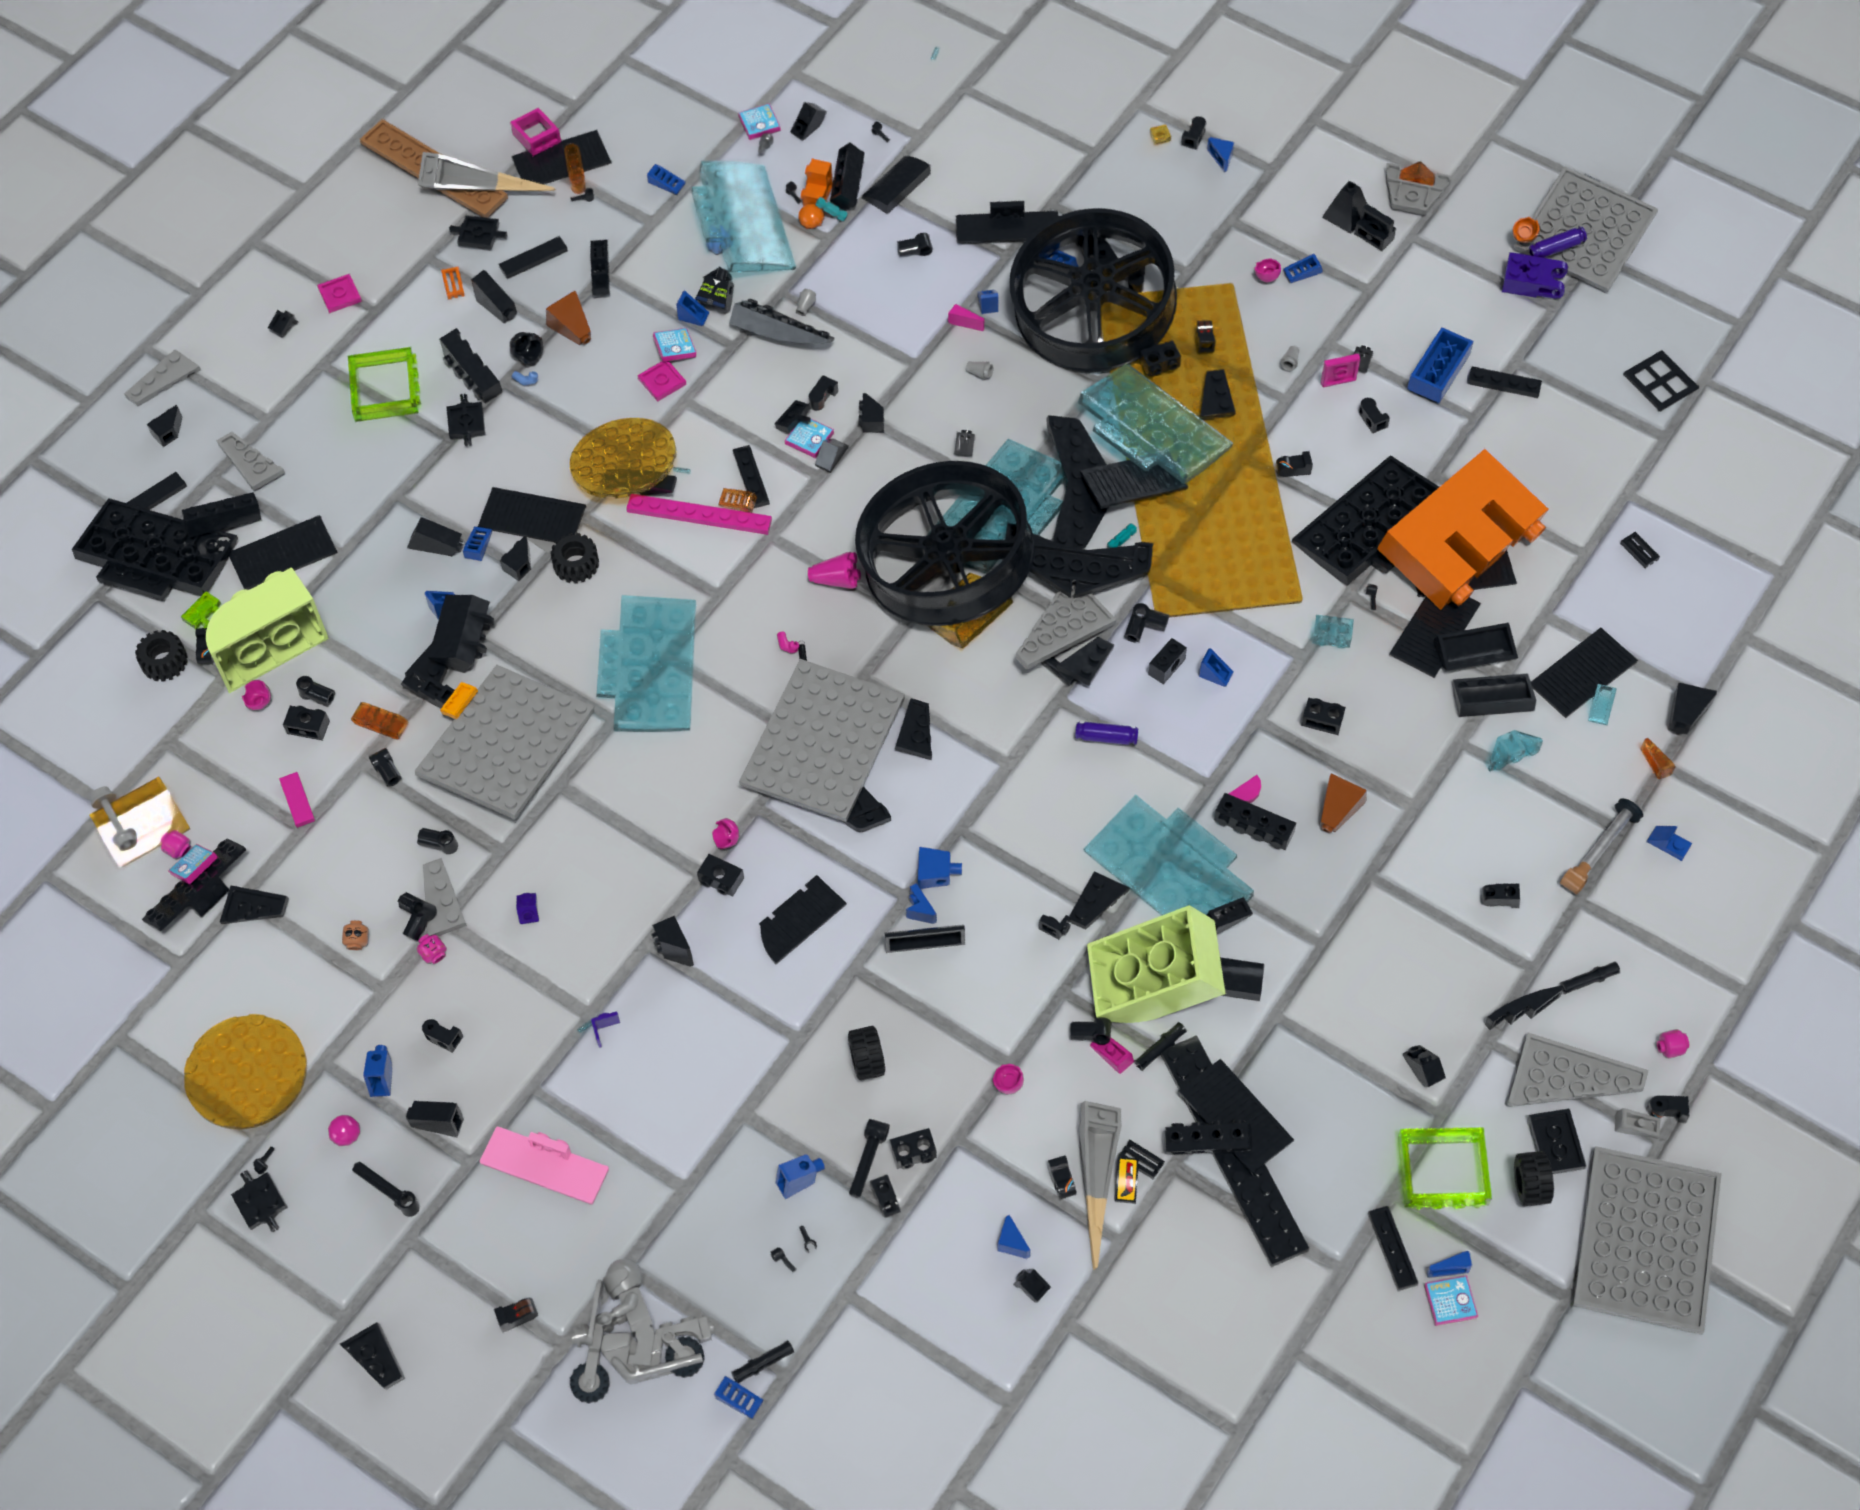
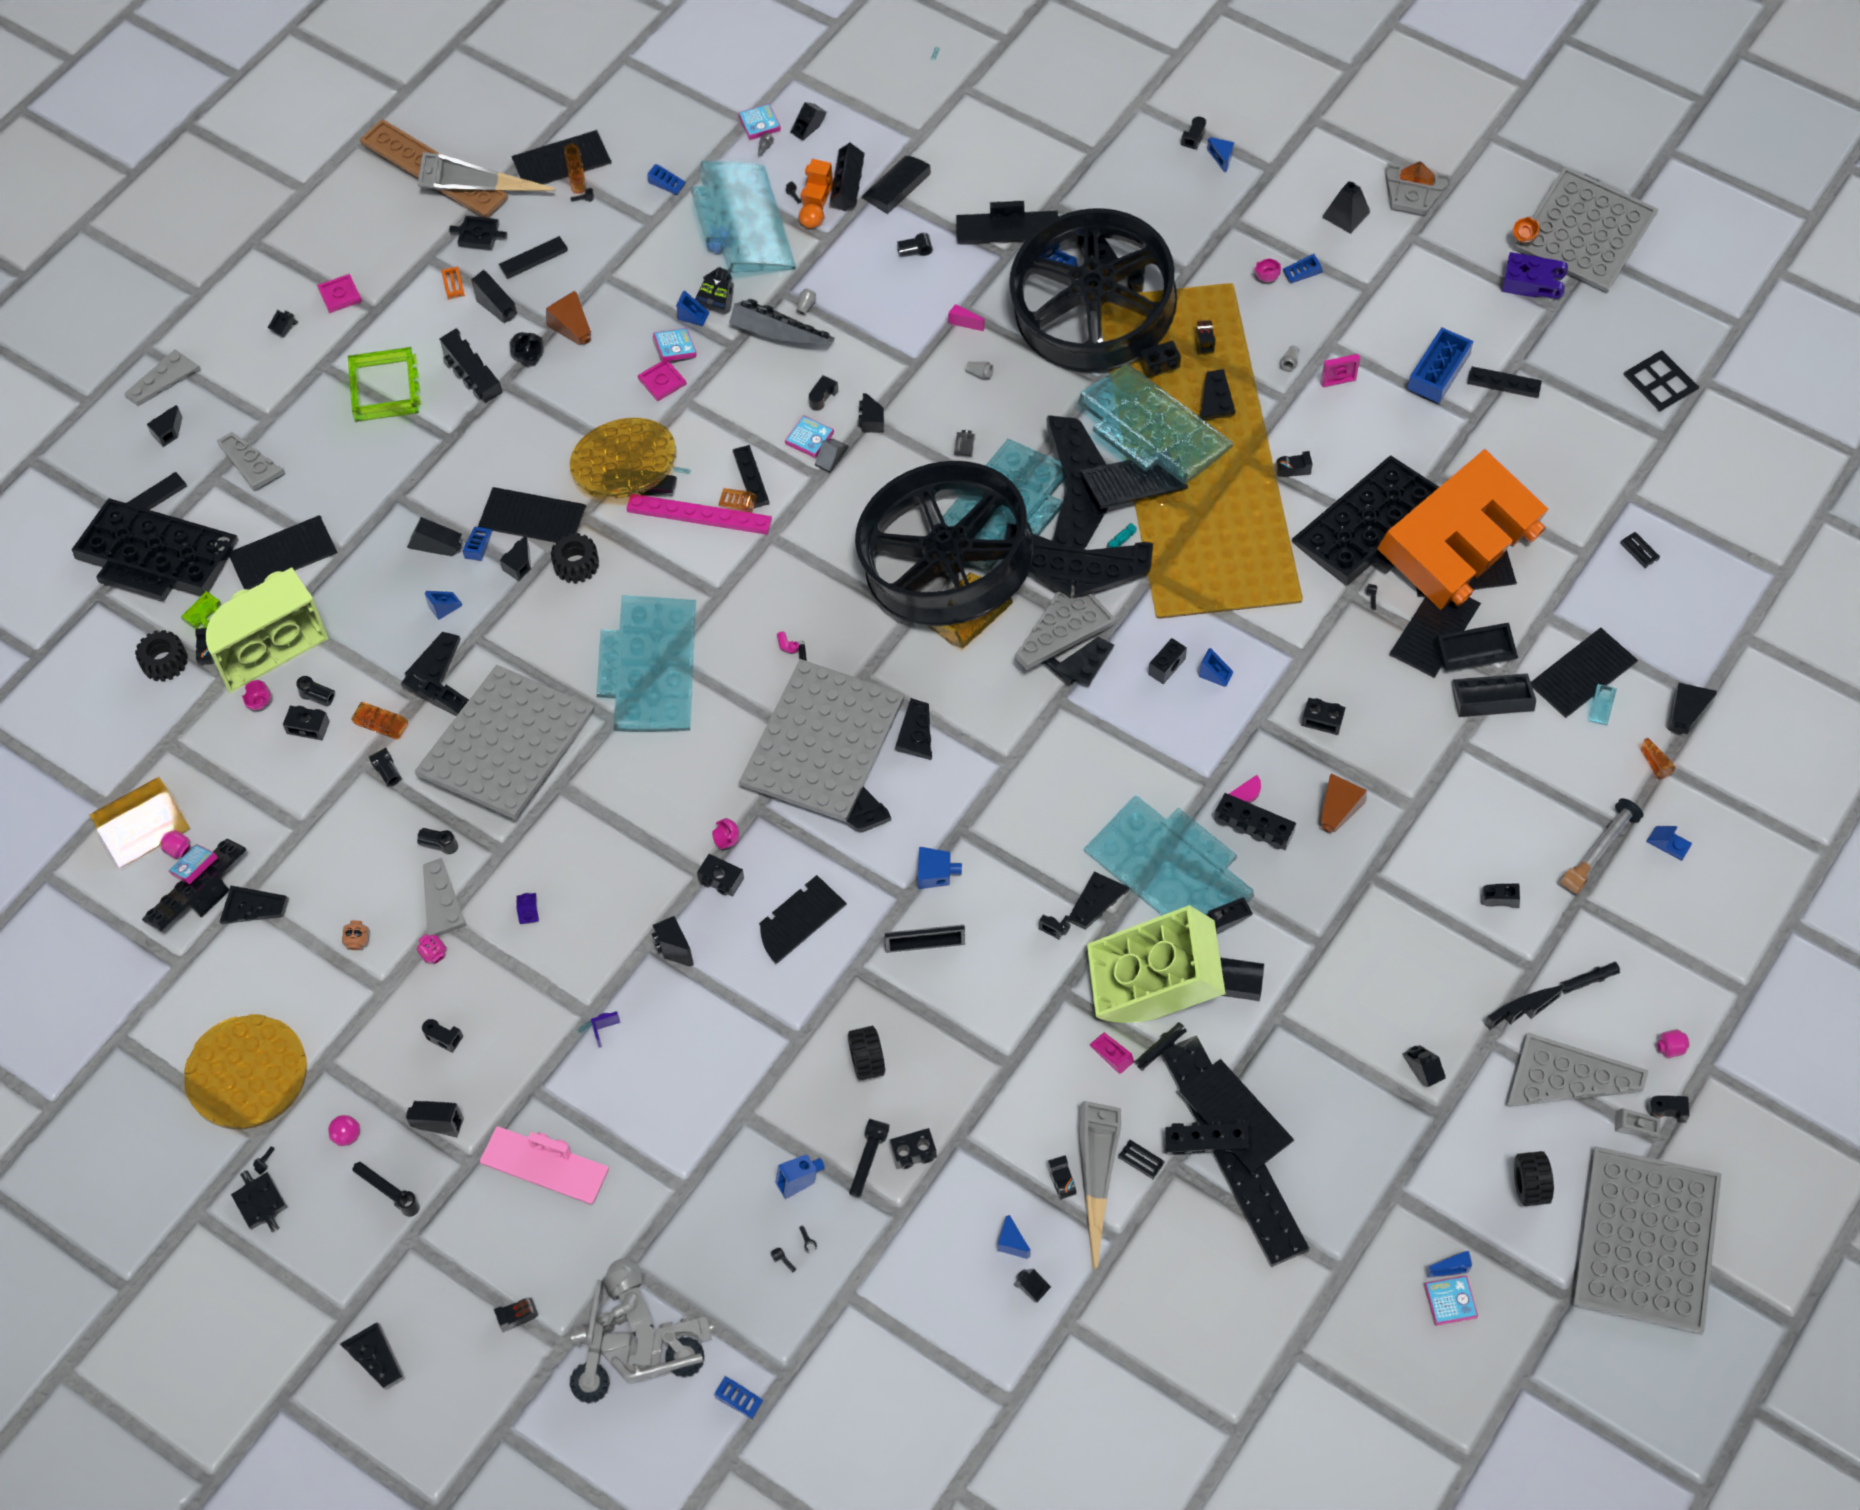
light grey piece [90,786,137,850] -> none
black brick [182,492,261,538] -> none
dark pink tile [279,772,315,828] -> none
blue torso [363,1045,393,1097] -> none
black piece [398,892,436,941] -> none
black piece [428,595,495,673] -> none
light orange plate [440,682,478,719] -> none
black plate [446,393,486,446] -> none
dark pink window [510,107,562,156] -> none
medium blue arm [512,371,538,386] -> none
black slope [590,239,610,296] -> none
black pin [731,1340,794,1384] -> none
black plate [774,400,811,433] -> none
dark pink cone [808,552,861,589] -> none
teal axle [815,197,848,221] -> none
black leg [870,1174,901,1218] -> none
black hand [871,121,890,142] -> none
blue slope [906,883,937,924] -> none
blue slope [977,290,999,314] -> none
dark pink hair [993,1064,1024,1095] -> none
black piece [1070,1017,1112,1045] -> none
dark purple axle [1075,722,1139,745] -> none
slope [1115,1157,1139,1204] -> none
black piece [1124,603,1170,643] -> none
clear yellow plate [1150,124,1171,145] -> none
clear light blue brick [1312,615,1354,648] -> none
black brick [1354,204,1396,251] -> none
black bracket [1354,345,1373,373] -> none
black leg [1359,397,1390,434] -> none
black tile [1368,1206,1419,1291] -> none
clear neon green window [1398,1127,1492,1210] -> none
clear light blue slope [1488,730,1543,772] -> none
black plate [1528,1108,1586,1174] -> none
dark purple axle [1529,226,1587,258] -> none

